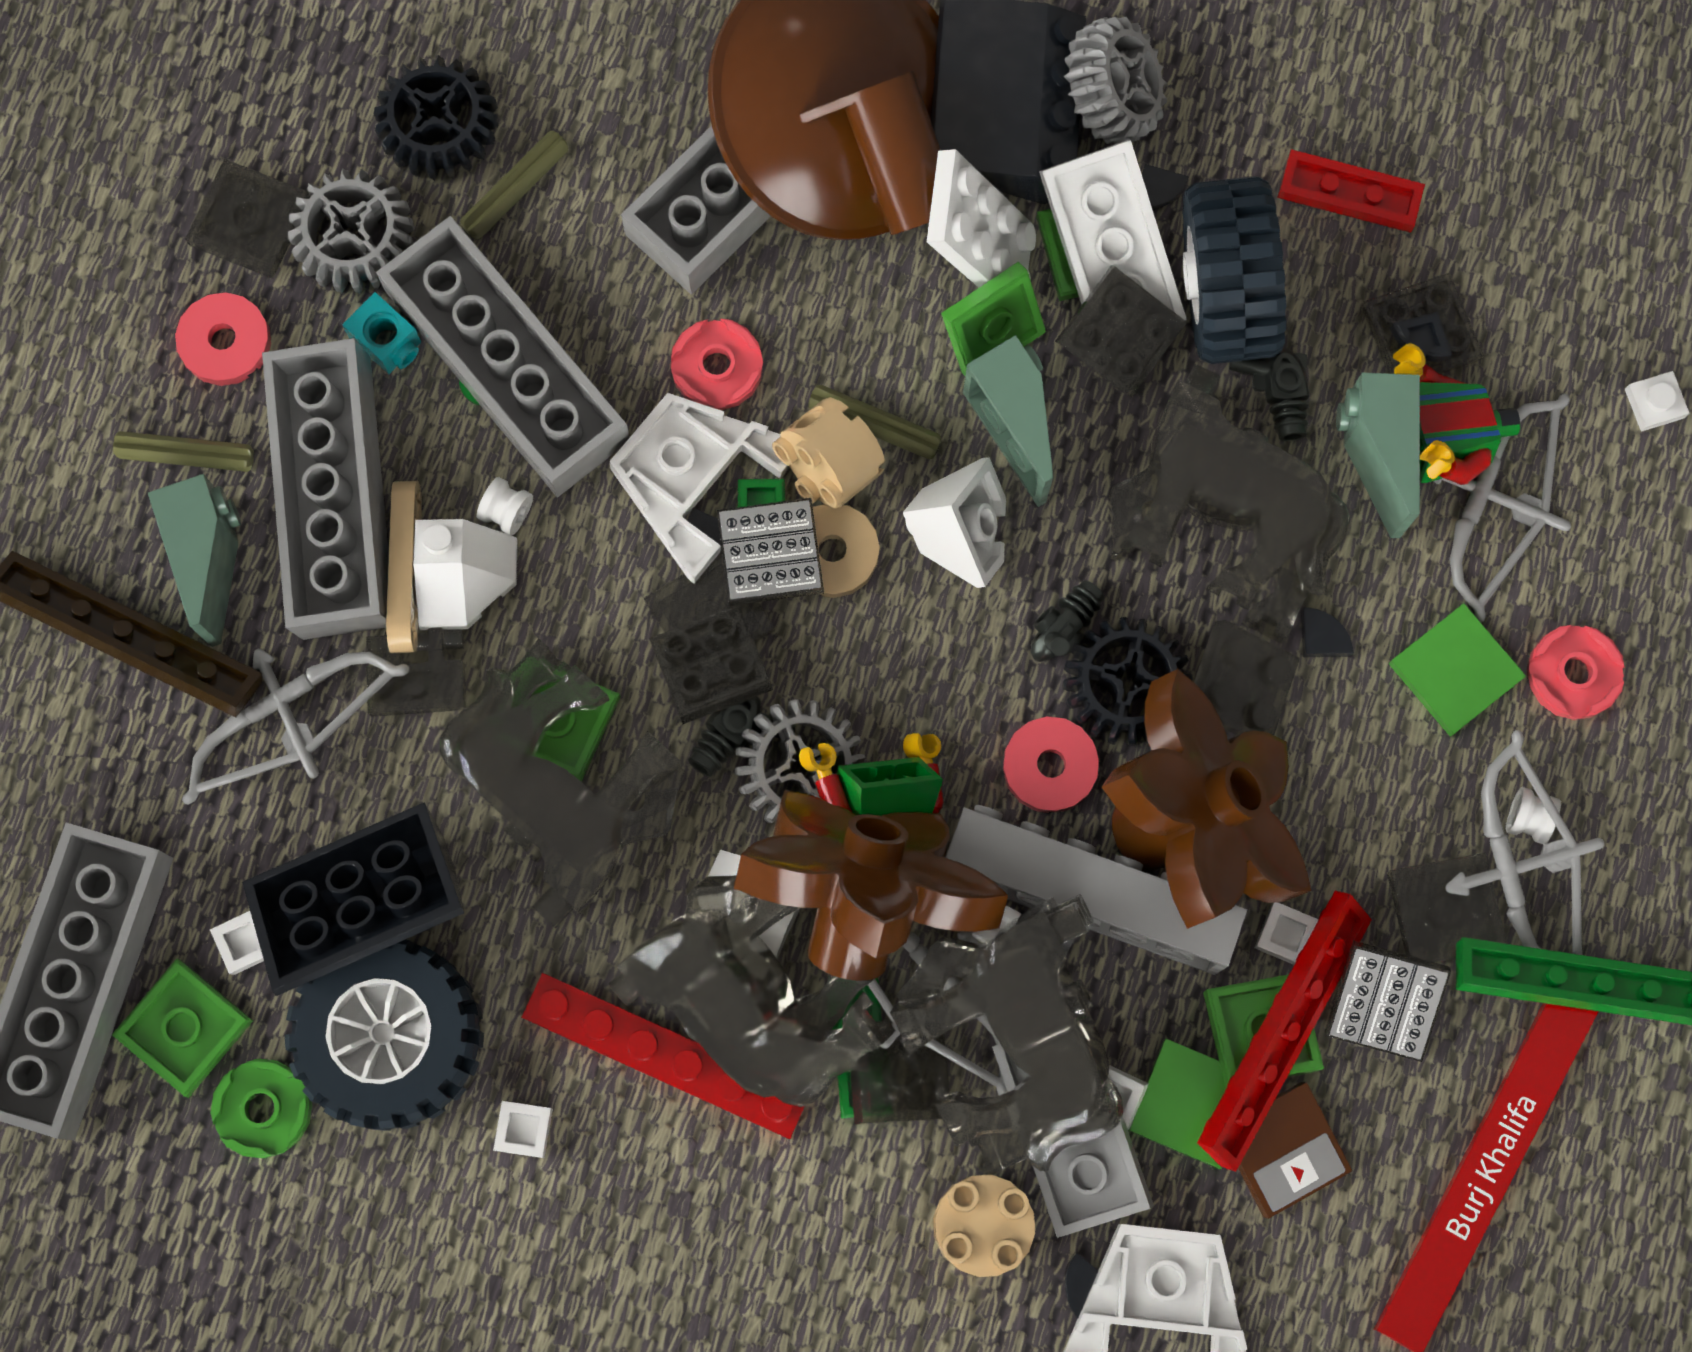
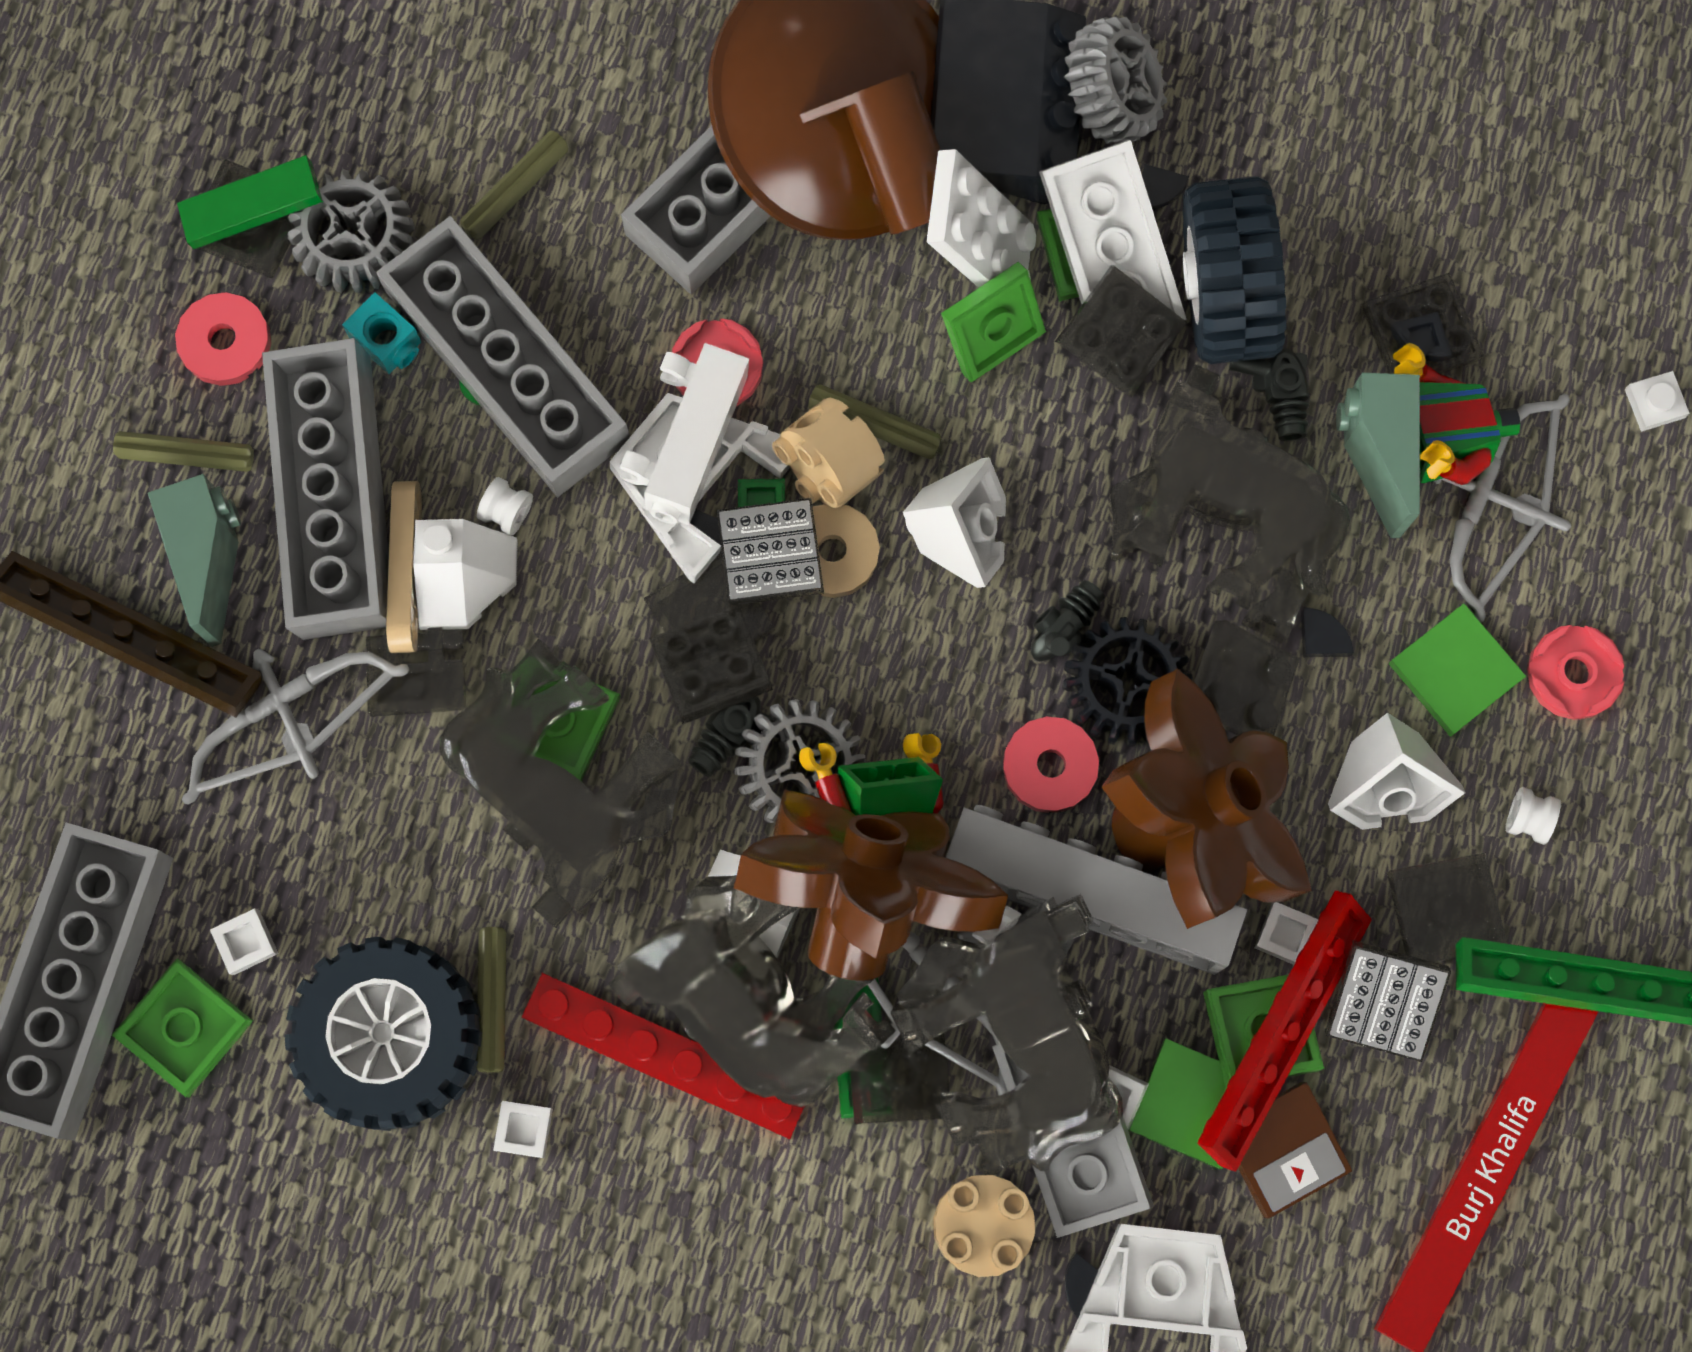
bright green tile [210,1059,312,1159] -> none
black slope [242,802,464,996] -> none
black gear [373,55,499,181] -> none
sand green slope [963,335,1053,507] -> none
red plate [1277,149,1425,233] -> none
light grey piece [1446,730,1604,955] -> none
none -> green tile [177,155,323,250]
none -> olive axle [476,927,506,1073]
none -> white brick [620,343,749,525]
none -> white slope [1328,713,1465,830]

